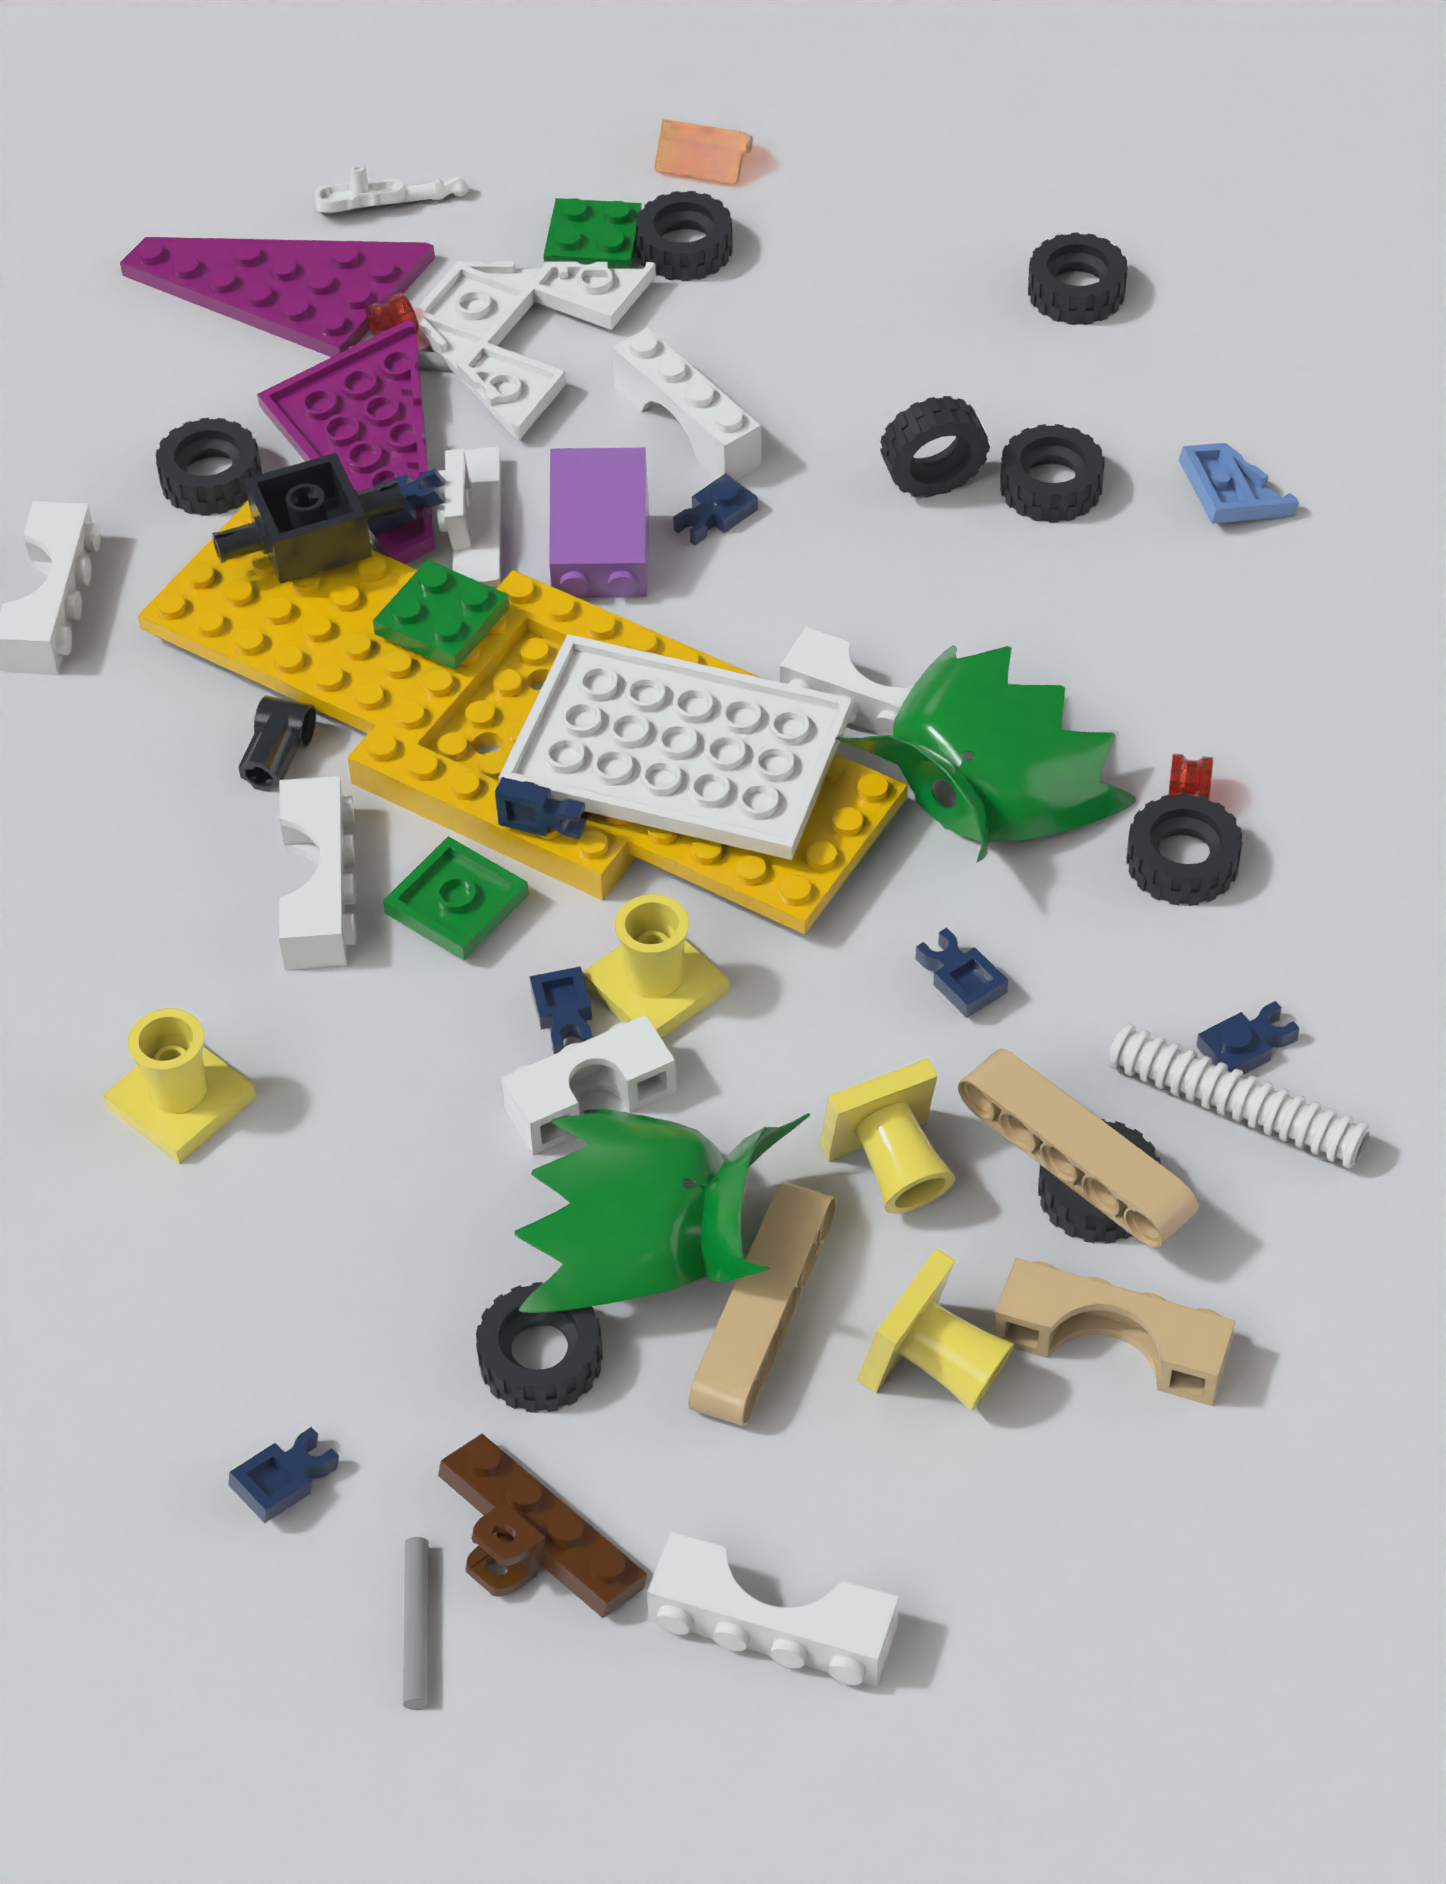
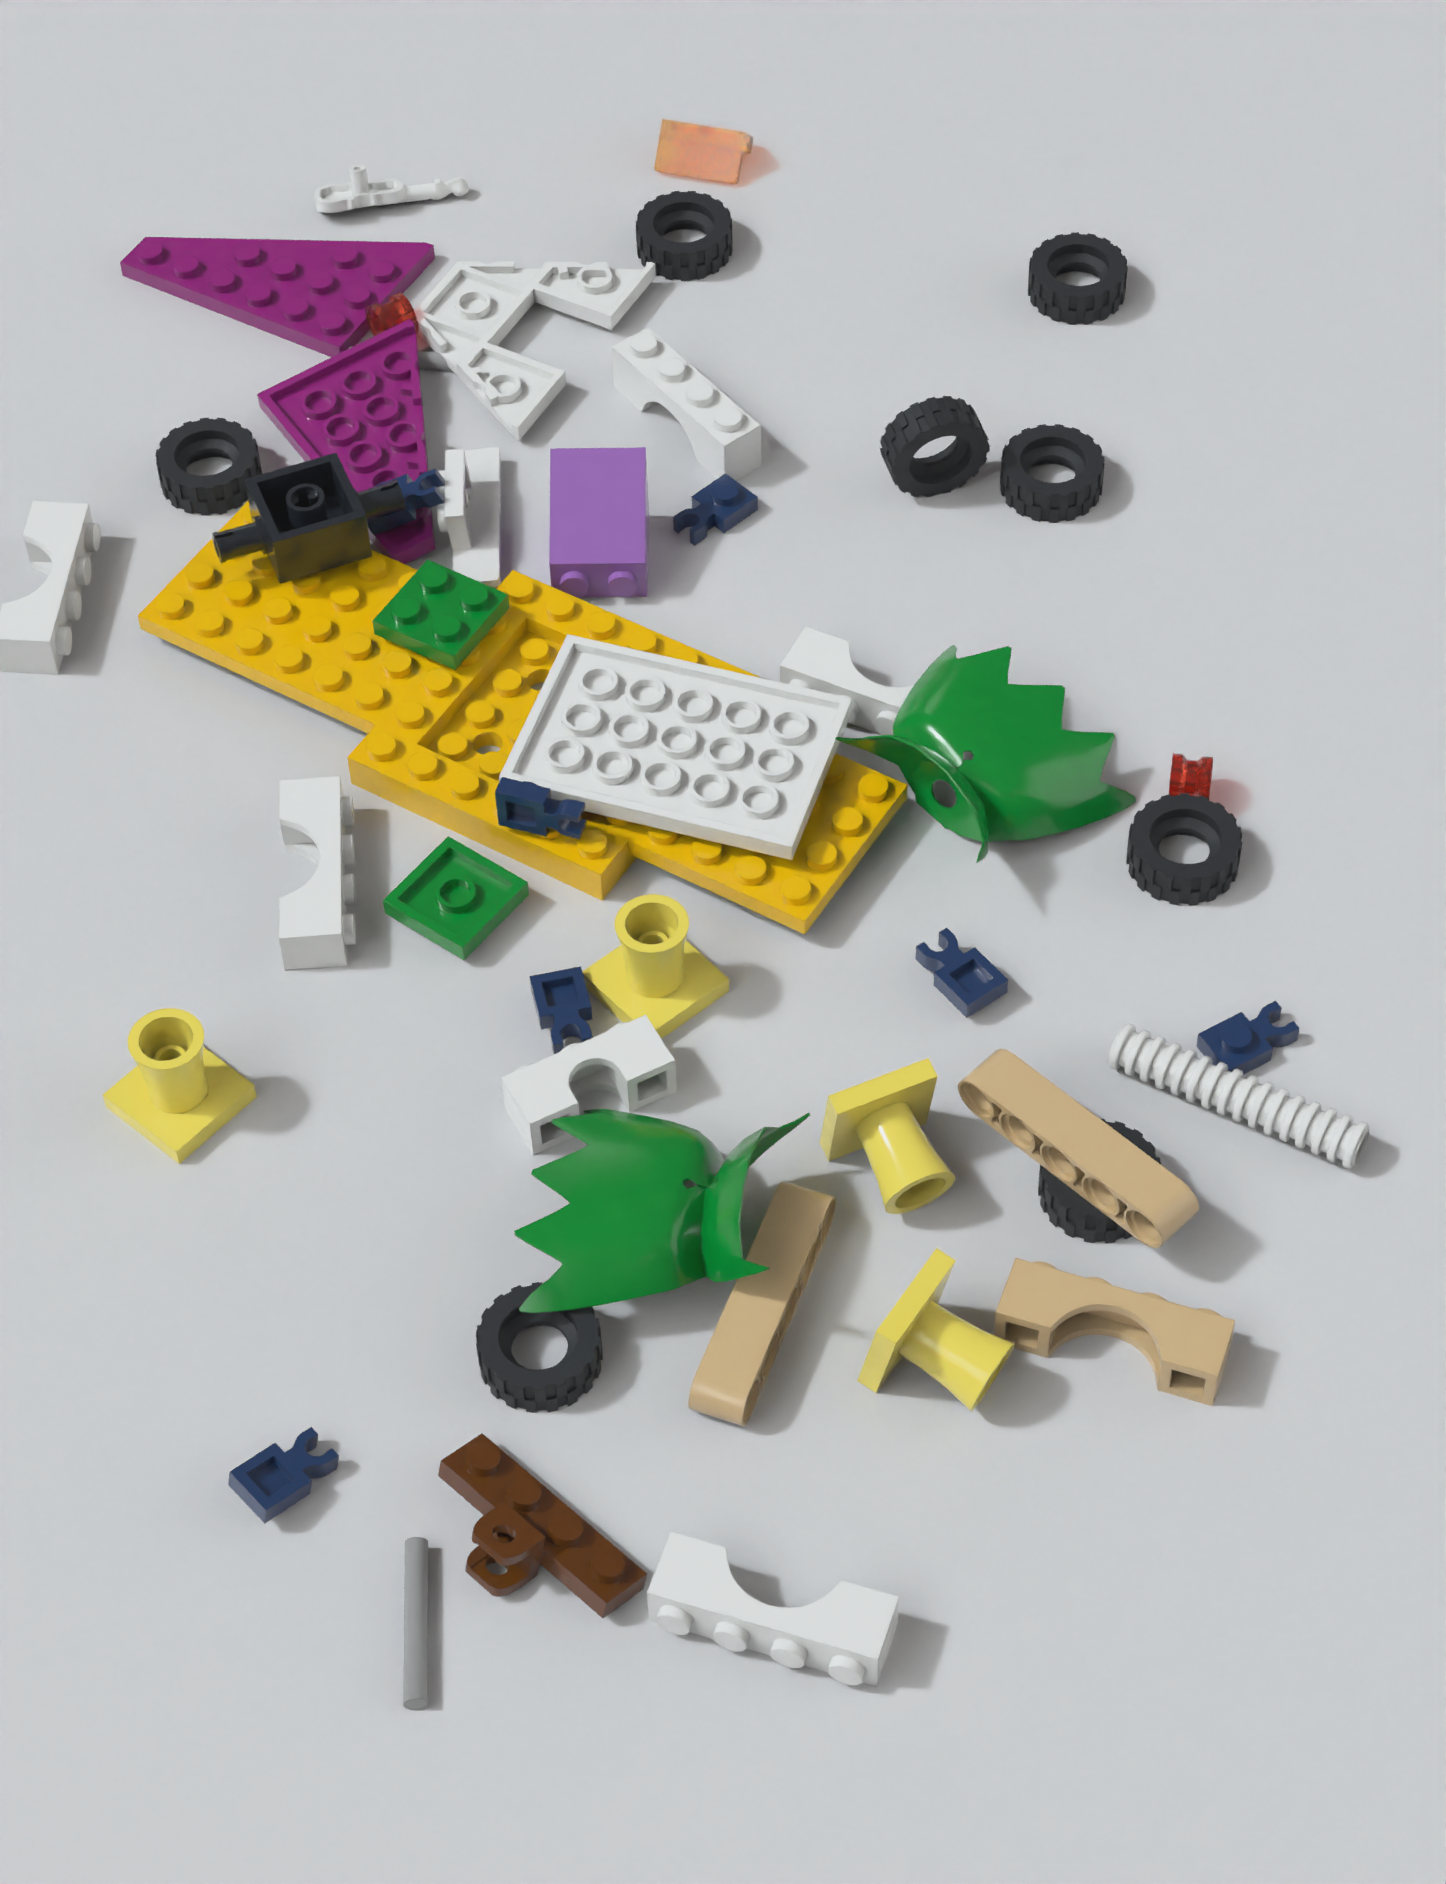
black piece [238,695,316,792] -> none
green plate [543,198,642,269] -> none
medium blue wing [1179,443,1299,524] -> none

